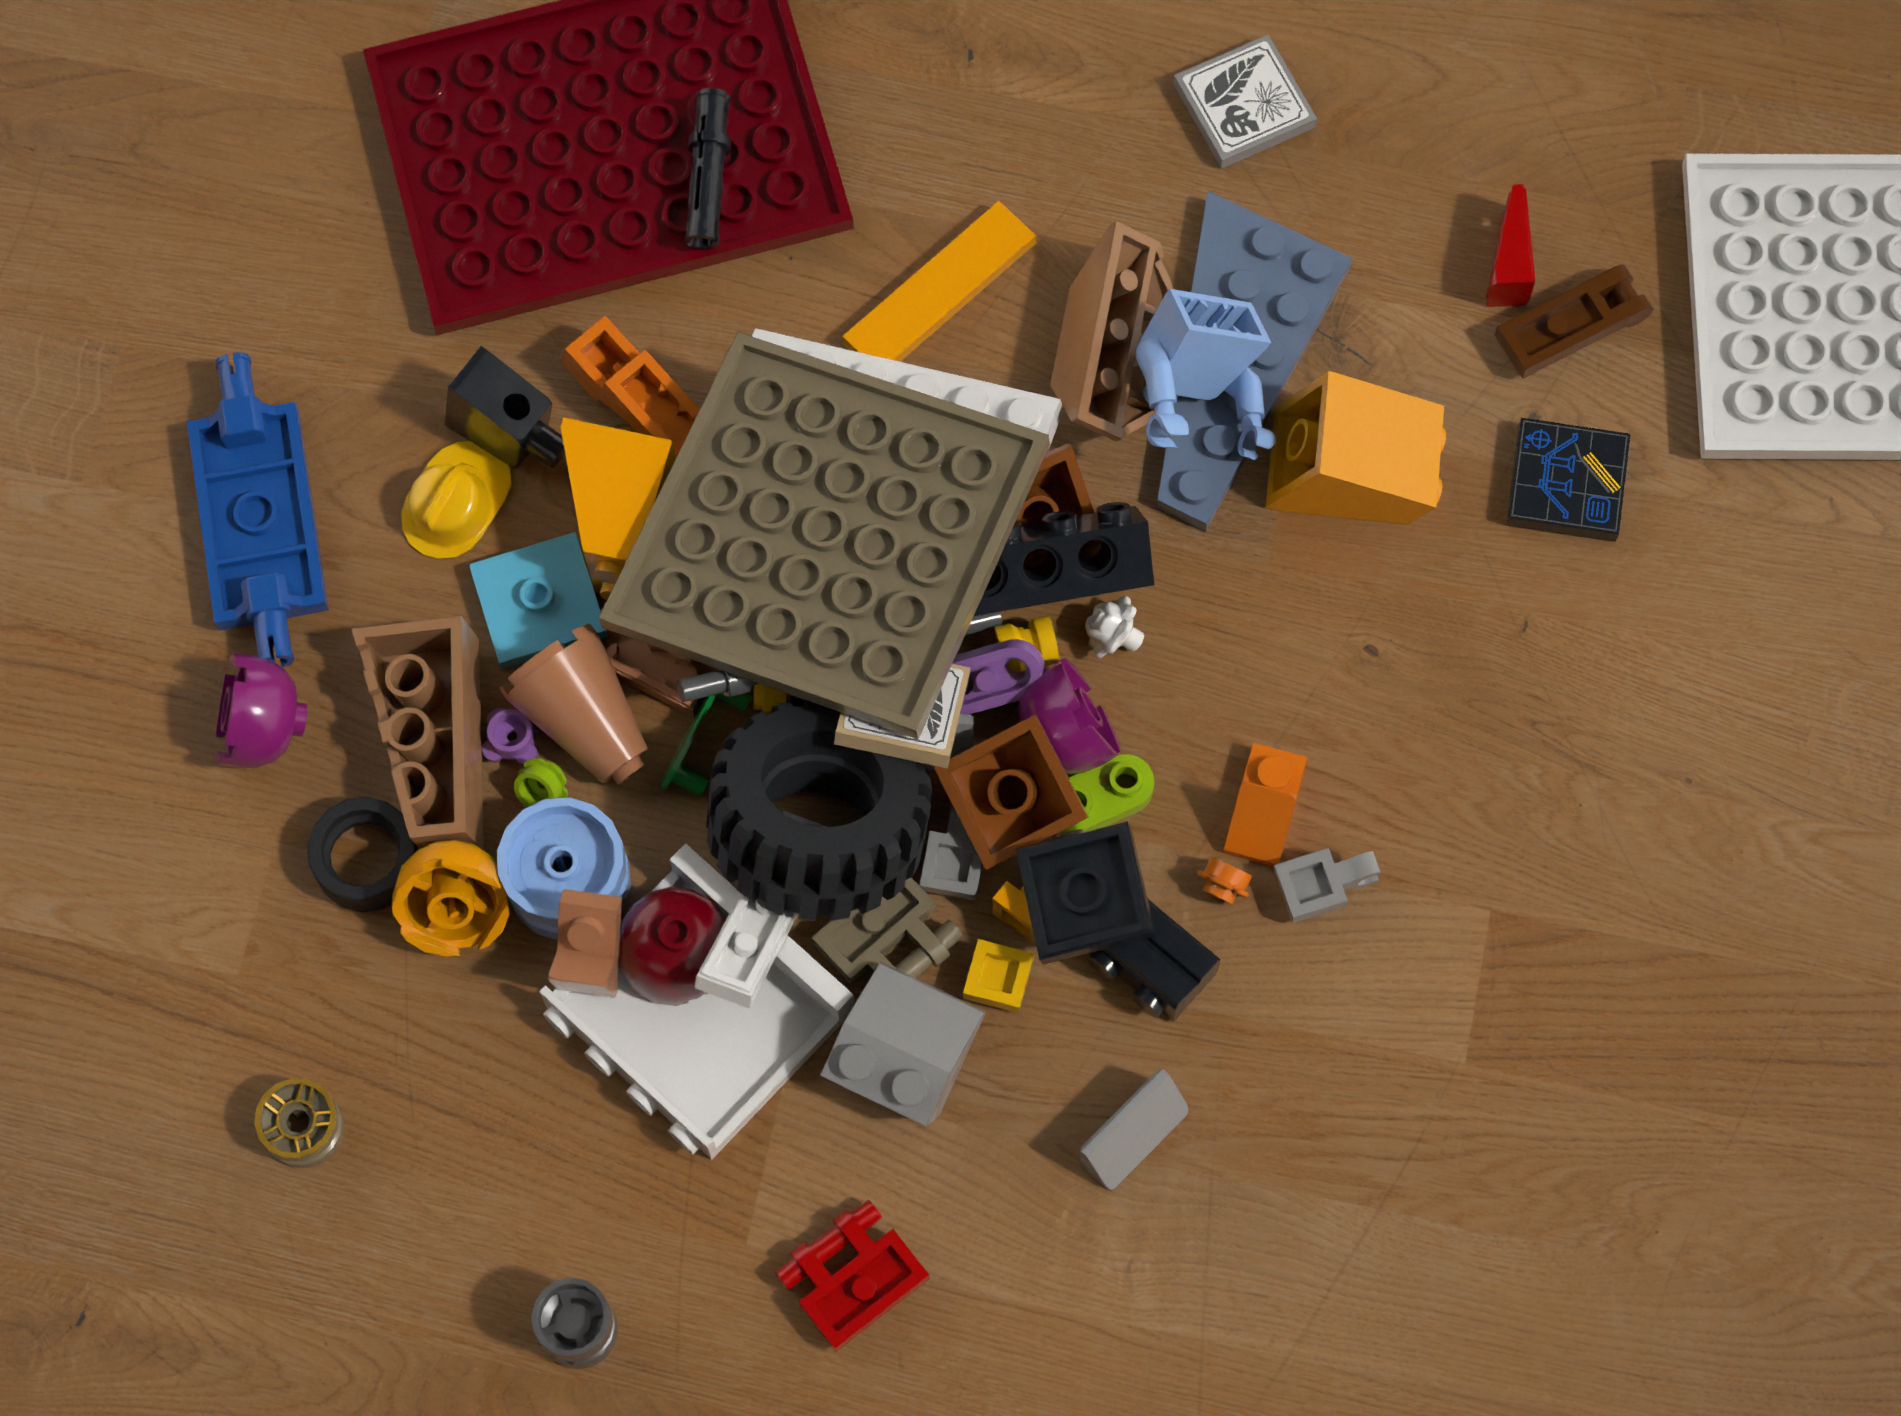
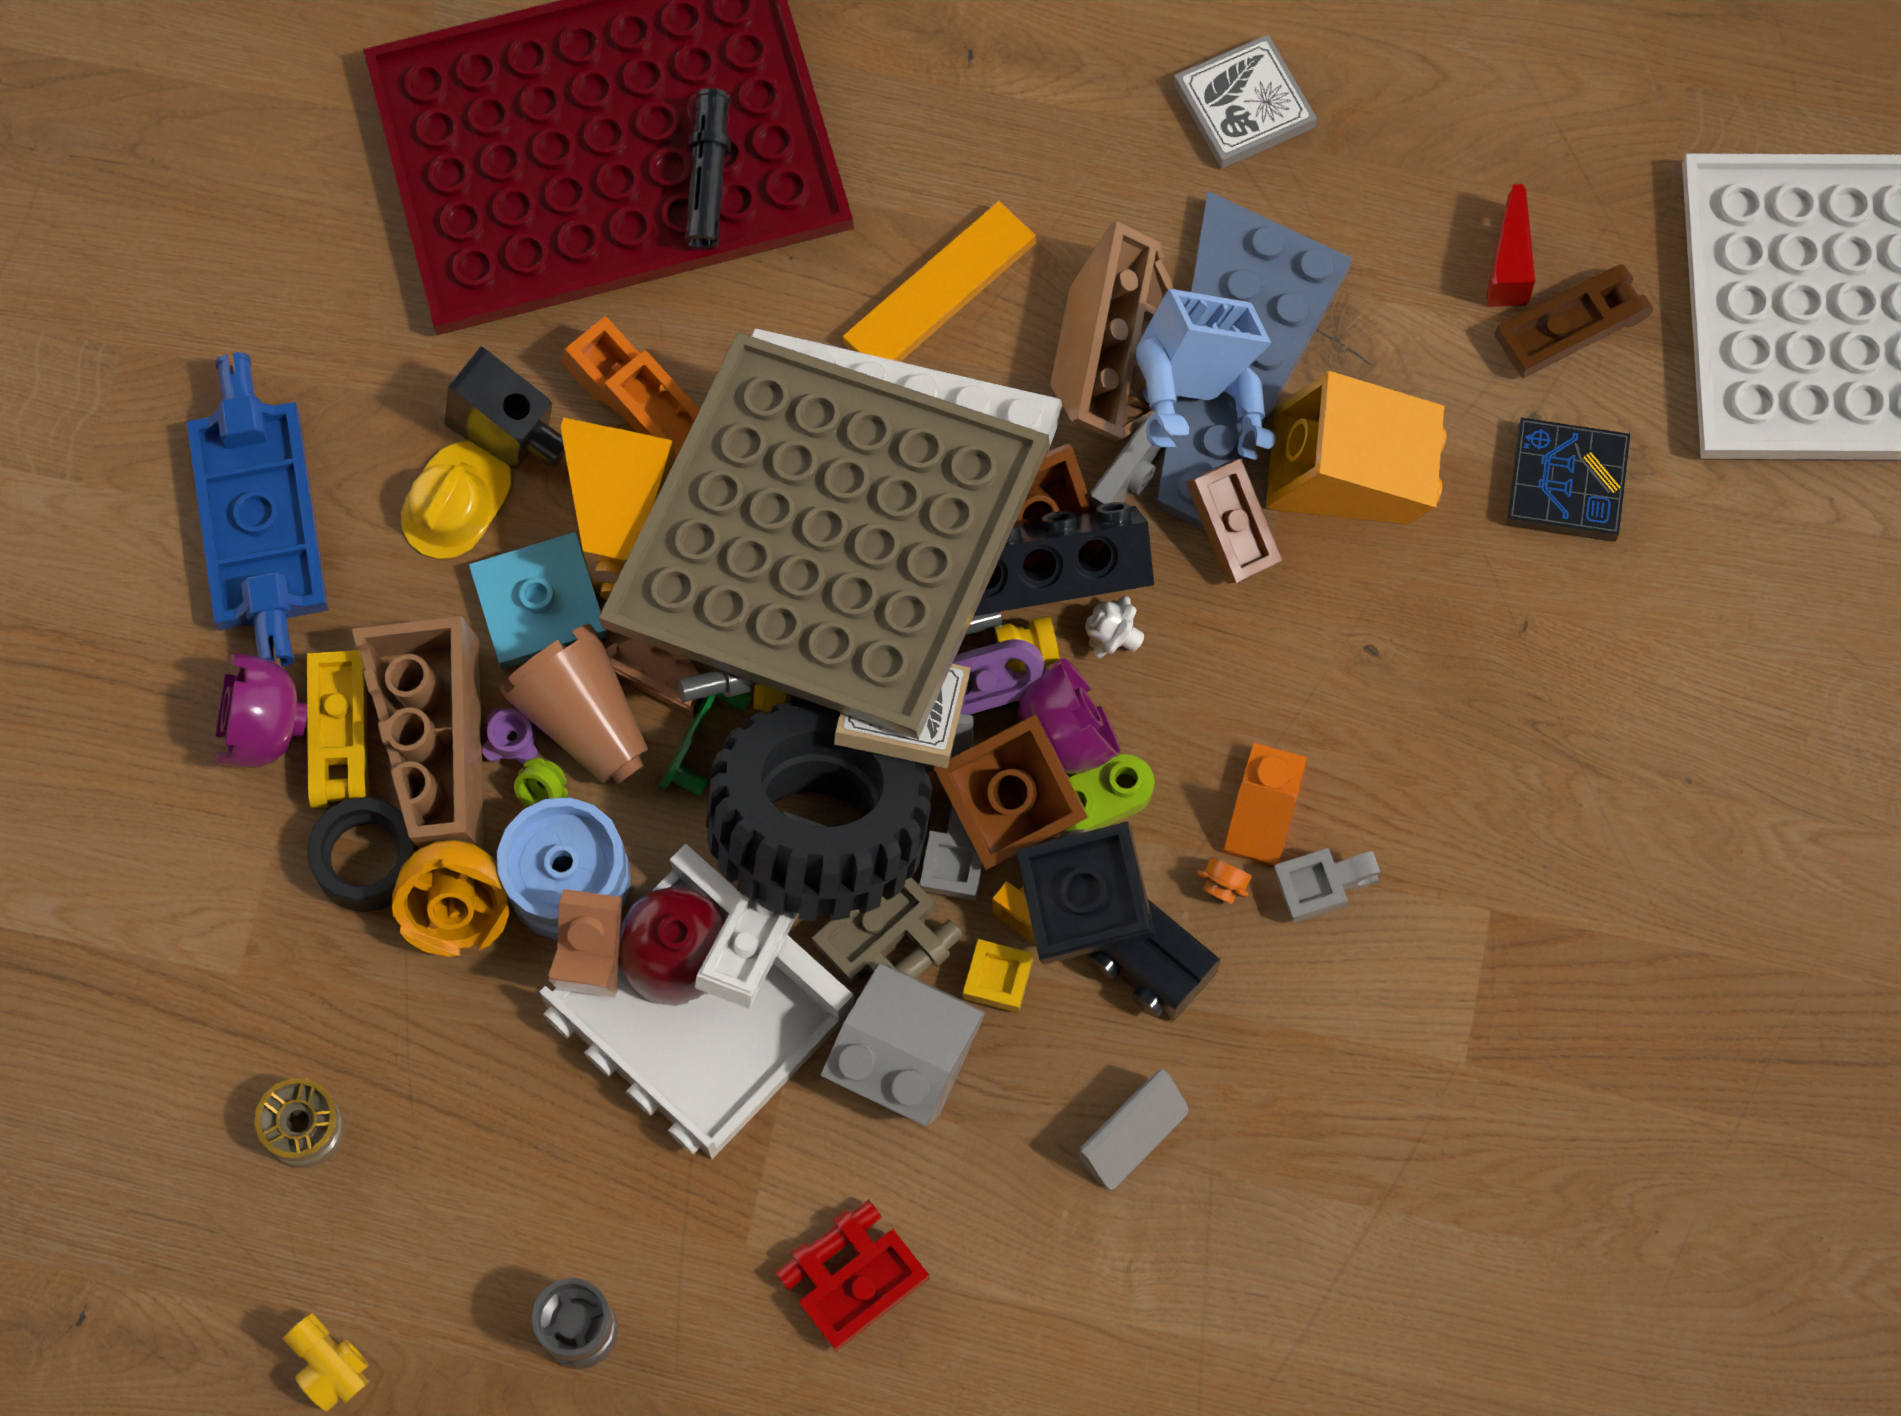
none -> yellow plate [282,1313,370,1412]
none -> yellow plate [307,650,370,809]
none -> light grey plate [1090,412,1164,513]
none -> plate [1185,458,1282,584]

